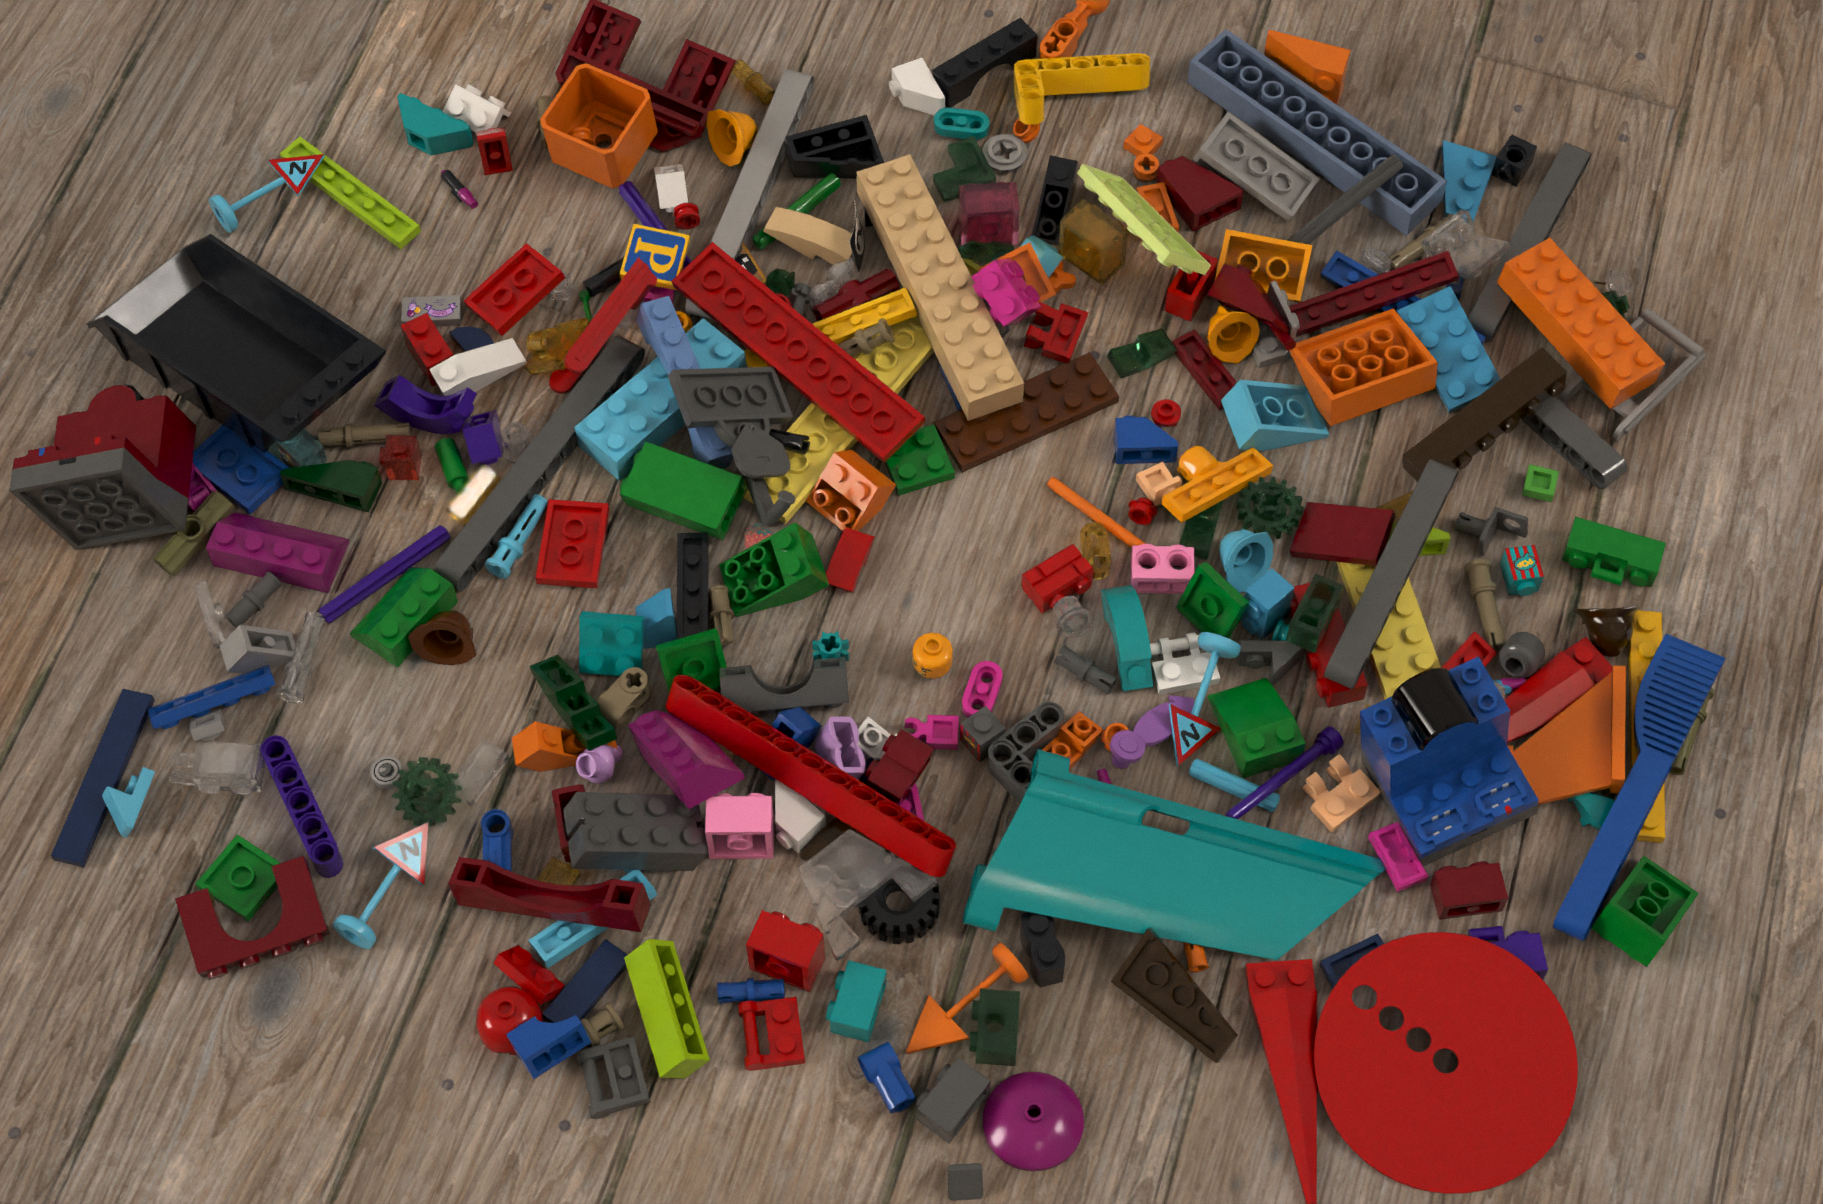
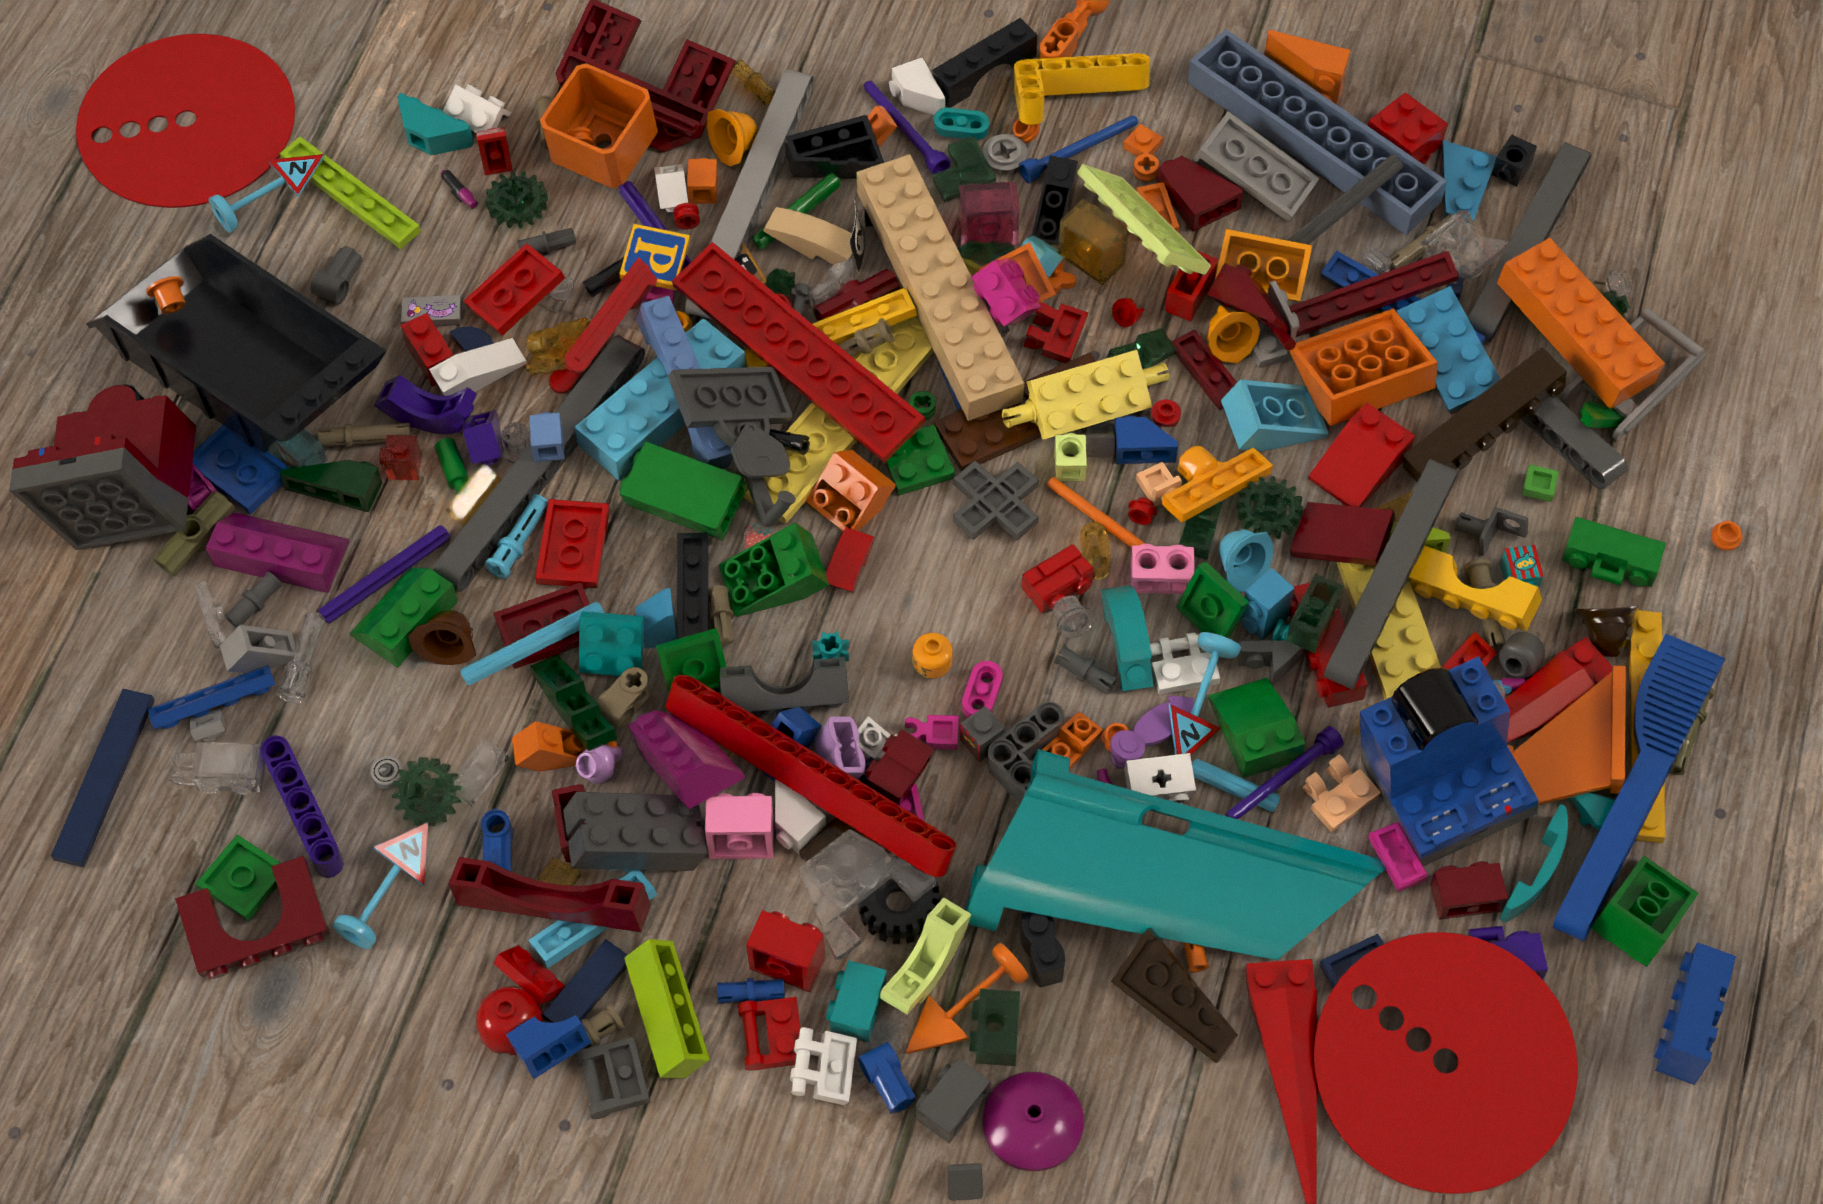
medium azure slope [102,767,155,838] -> none
green hinge [578,290,592,327] -> none
none -> red piece [76,34,295,208]
none -> orange piece [146,276,186,314]
none -> dark grey piece [311,246,363,304]
none -> medium azure axle [460,602,604,685]
none -> clear green gear [485,171,548,229]
none -> dark red plate [493,582,590,669]
none -> dark grey axle [517,228,576,254]
none -> medium blue brick [529,412,565,462]
none -> orange brick [687,158,719,204]
none -> white plate [790,1027,857,1106]
none -> dark purple piece [864,81,951,176]
none -> orange plate [867,105,897,146]
none -> yellowish green arch [879,898,971,1015]
none -> green bush [909,391,936,421]
none -> dark grey plate [953,461,1039,541]
none -> light yellow plate [1002,350,1170,439]
none -> blue piece [1019,115,1138,183]
none -> yellowish green brick [1054,433,1087,481]
none -> flat silver slope [1084,423,1115,457]
none -> red plate [1112,298,1145,327]
none -> white brick [1124,753,1196,804]
none -> red slope [1308,402,1415,507]
none -> red brick [1368,92,1448,165]
none -> yellow arch [1409,546,1543,631]
none -> teal slope [1500,804,1568,923]
none -> green tile [1579,402,1625,428]
none -> blue wedge [1653,942,1736,1085]
none -> orange plate [1711,521,1743,551]

